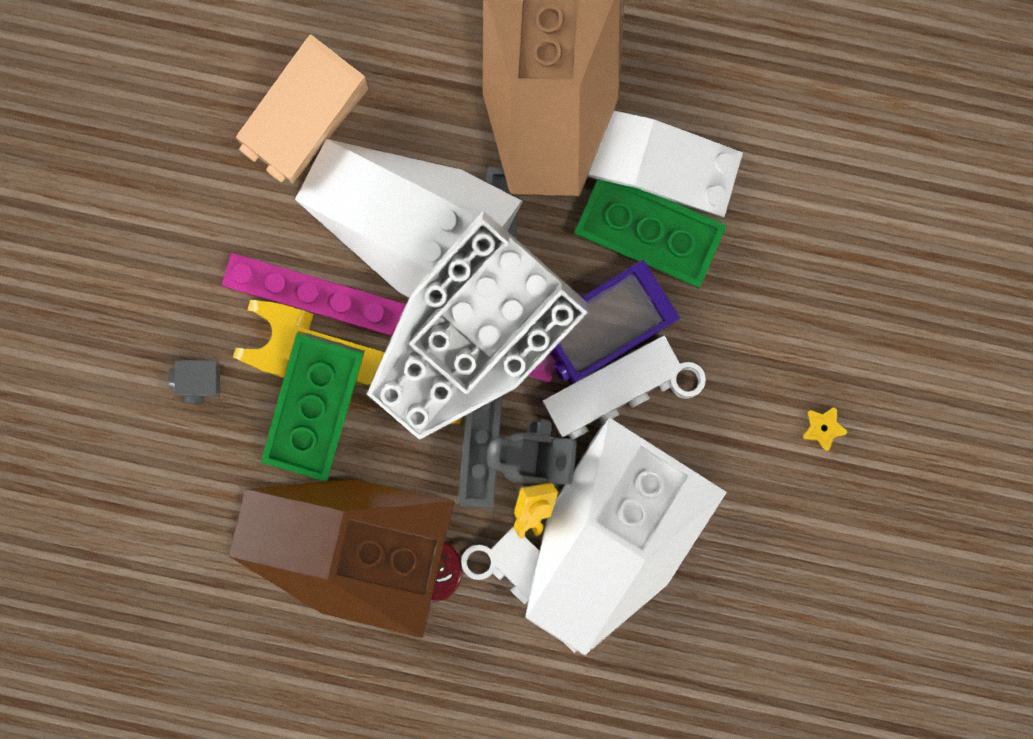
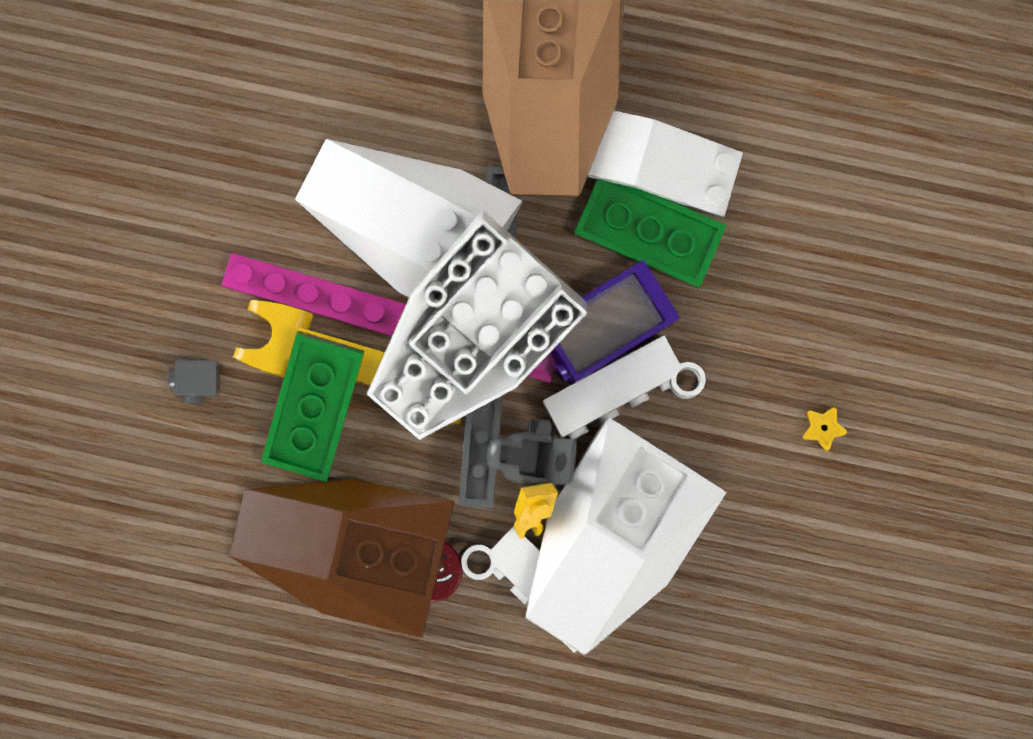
light nougat slope [236,34,368,184] -> none

